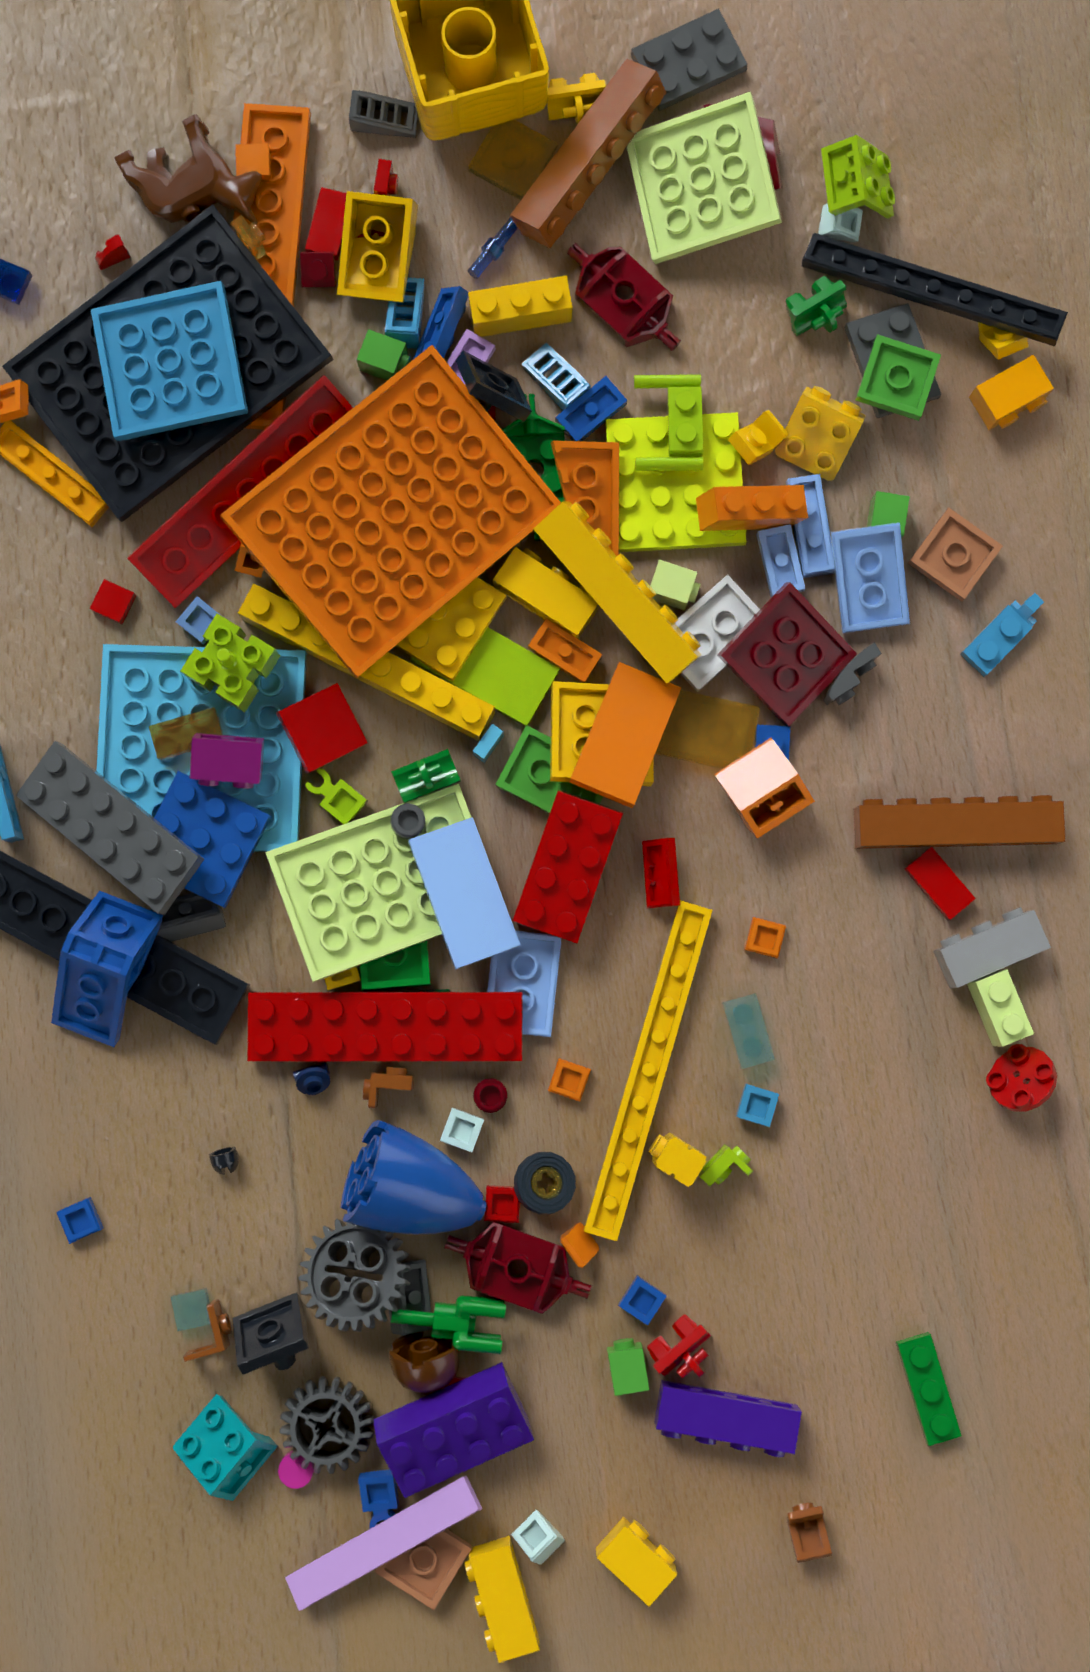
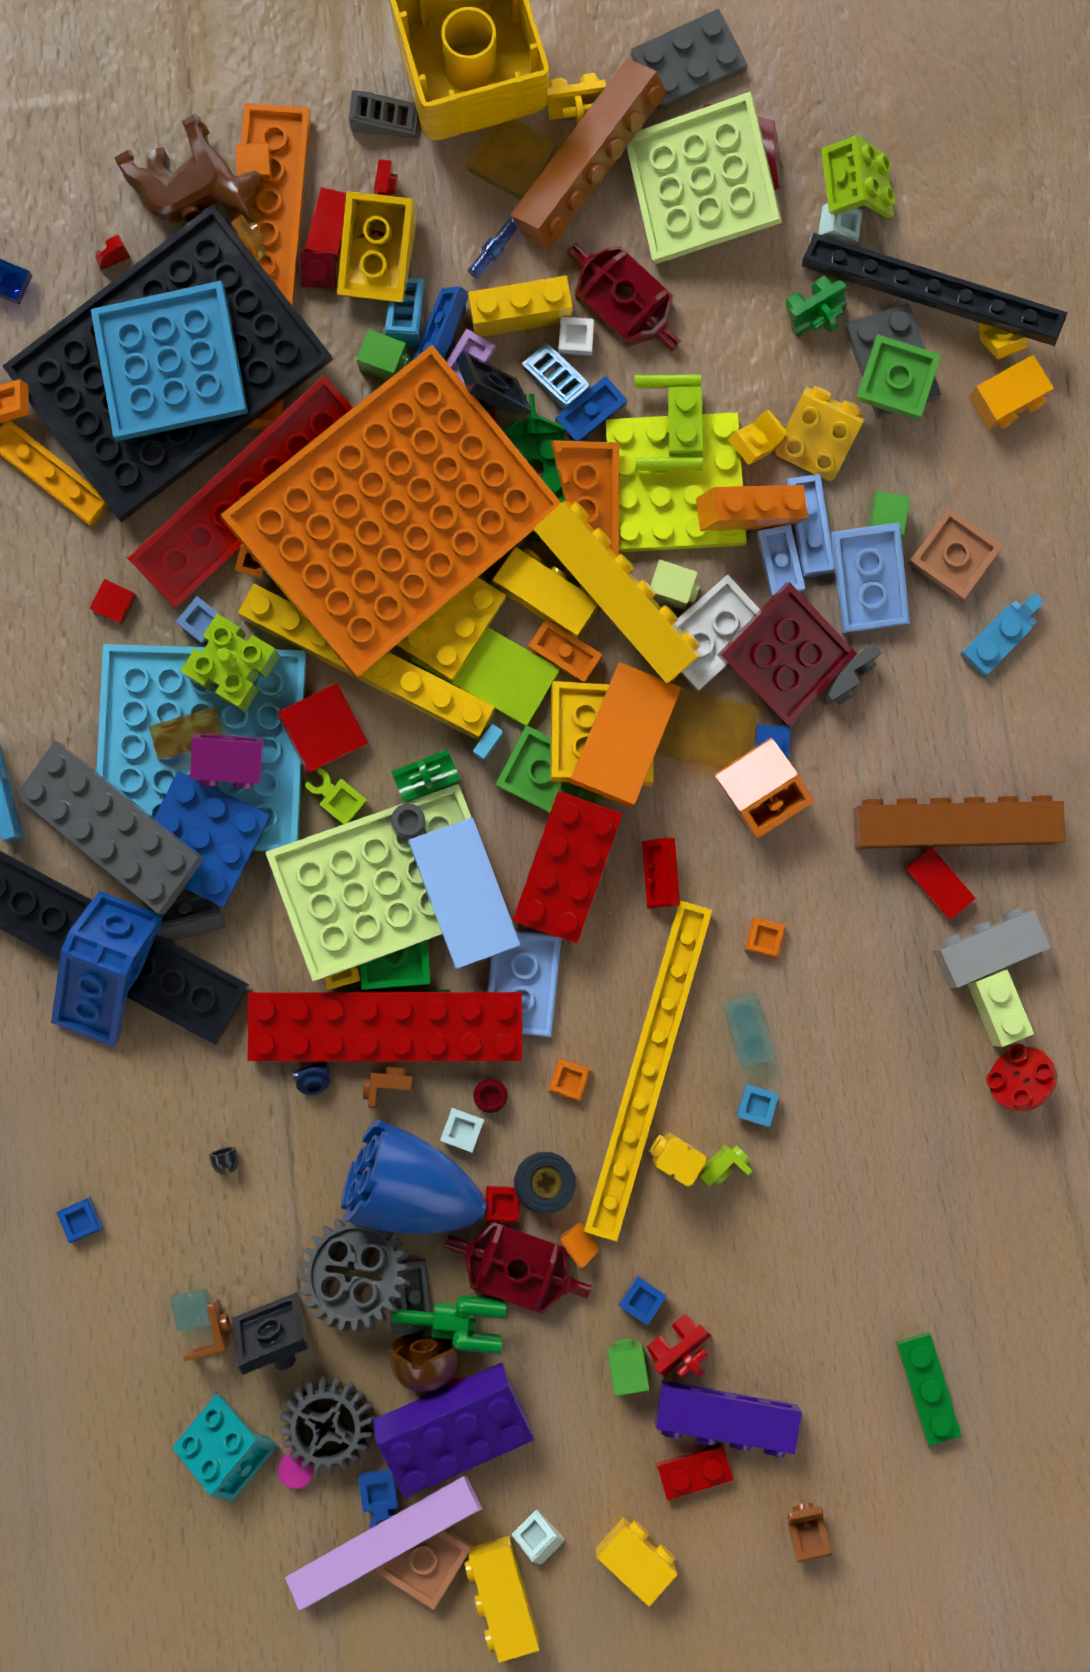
none -> white plate [559,317,594,356]
none -> red plate [656,1443,733,1501]

